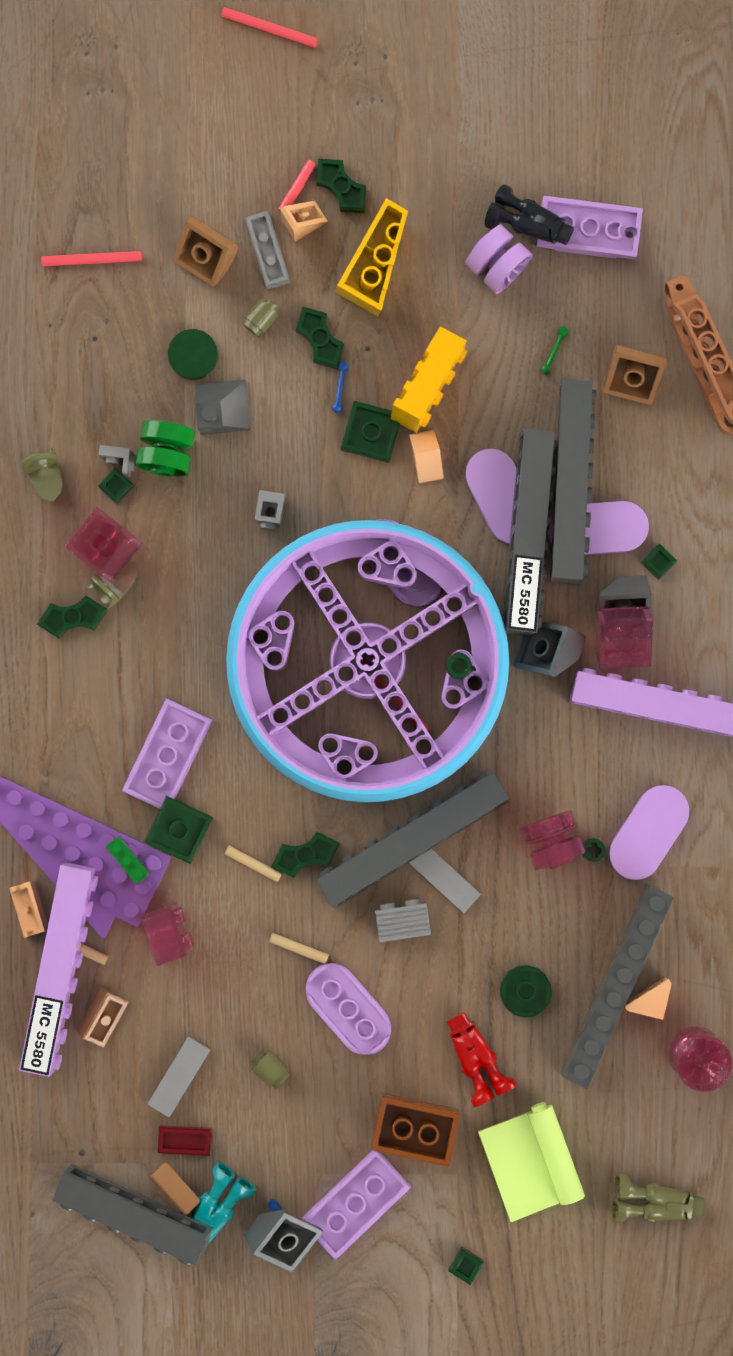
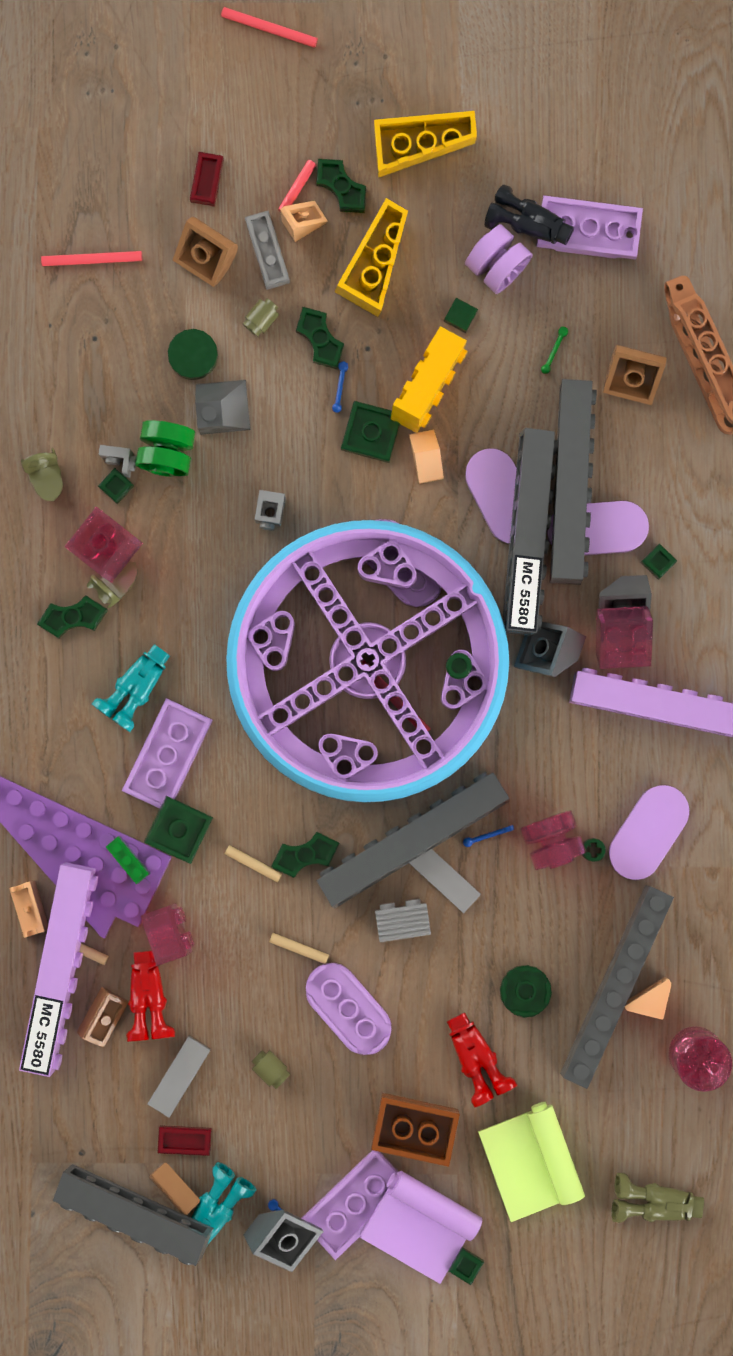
none -> teal piece [92,644,170,732]
none -> red piece [126,951,175,1042]
none -> dark red tile [190,152,224,207]
none -> lavender door [360,1171,482,1284]
none -> yellow wedge [374,111,477,178]
none -> dark green tile [444,298,478,333]
none -> blue hinge [463,825,515,847]

